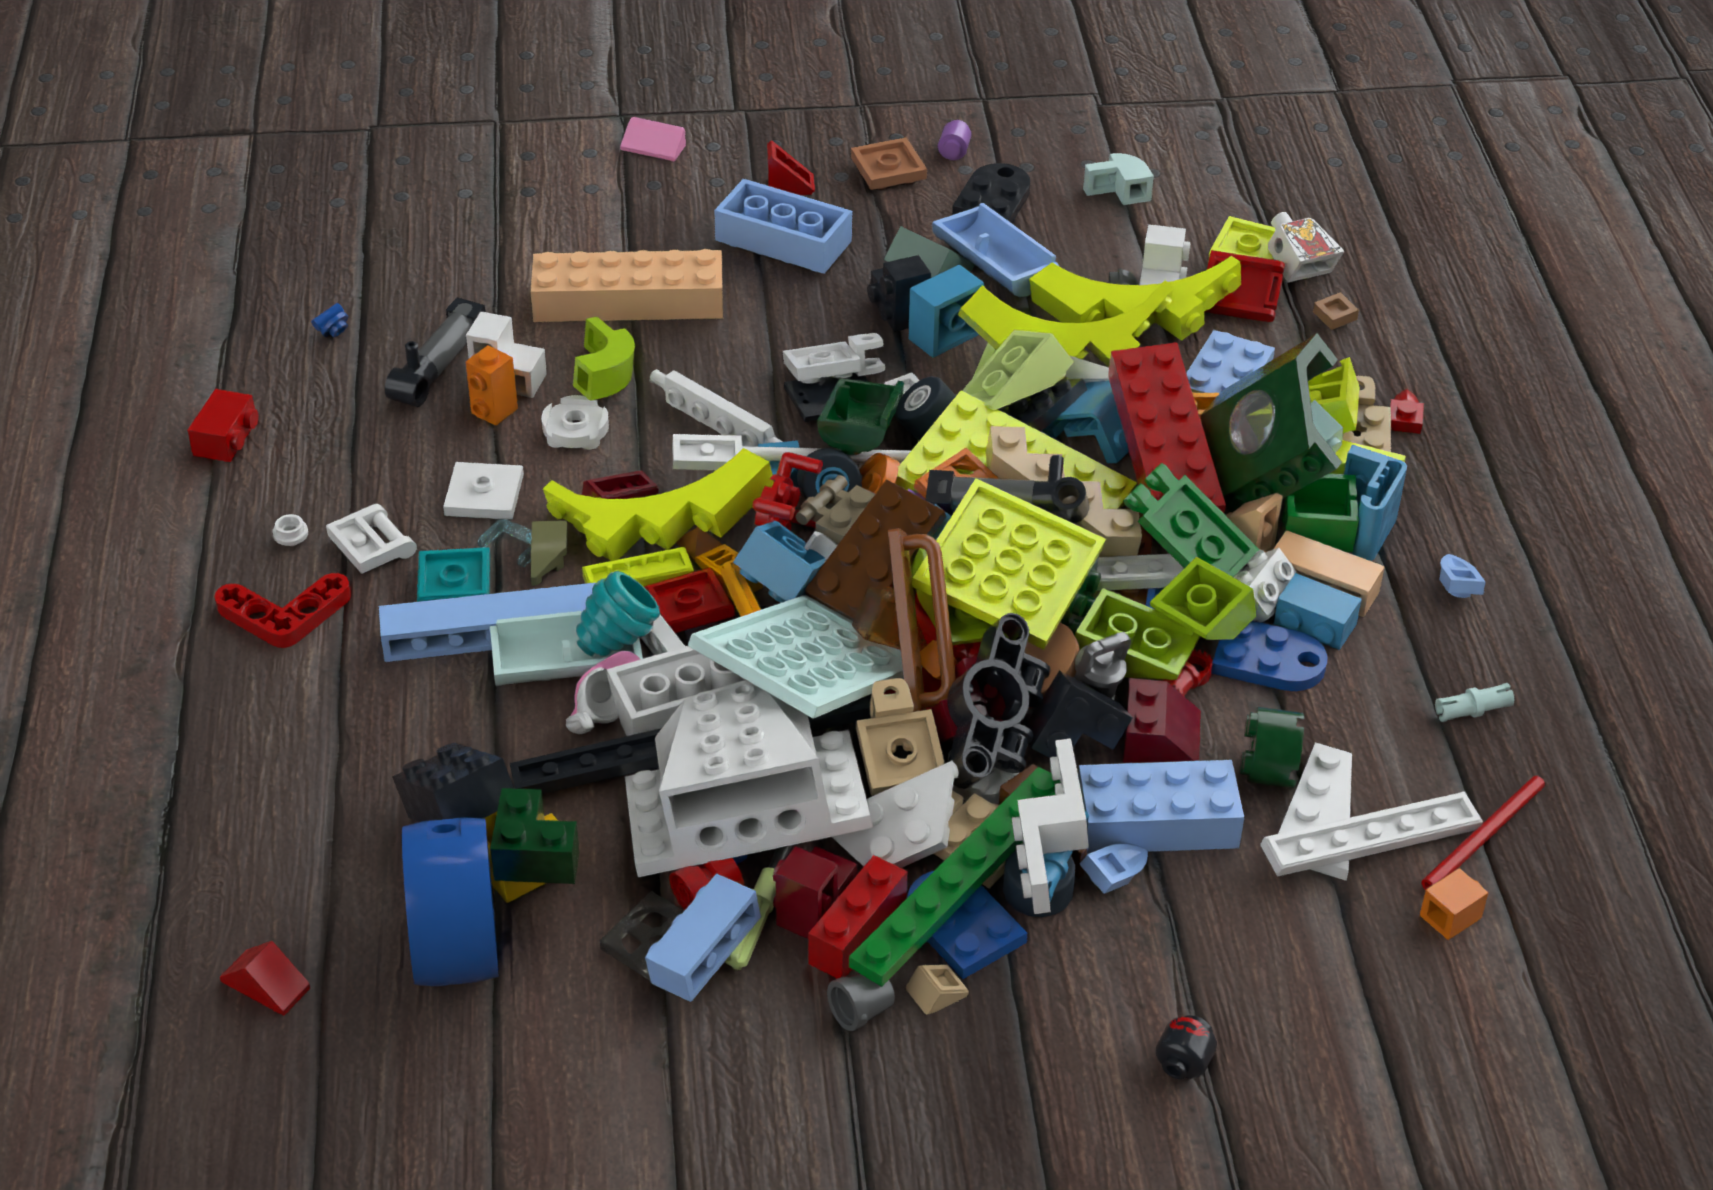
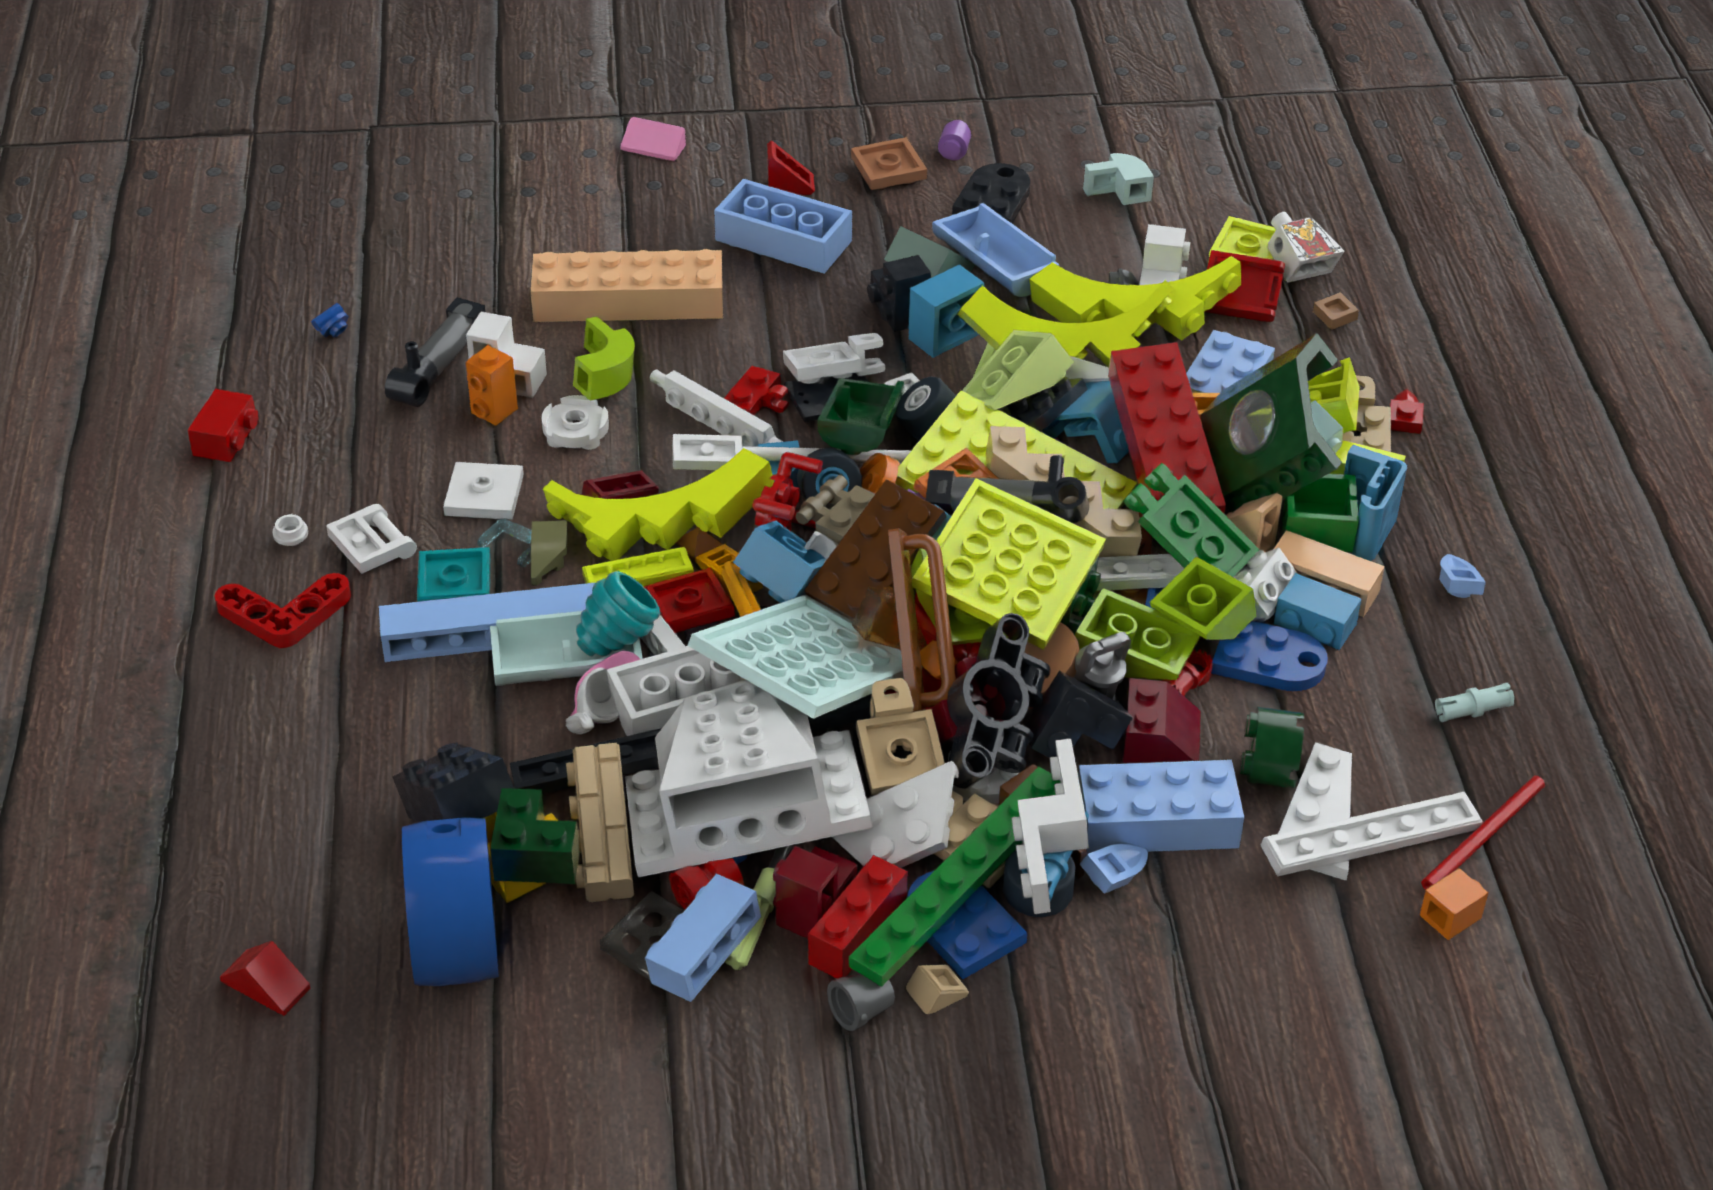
black head [1155,1015,1217,1080] -> none
none -> tan brick [566,743,634,902]
none -> red plate [724,366,789,416]

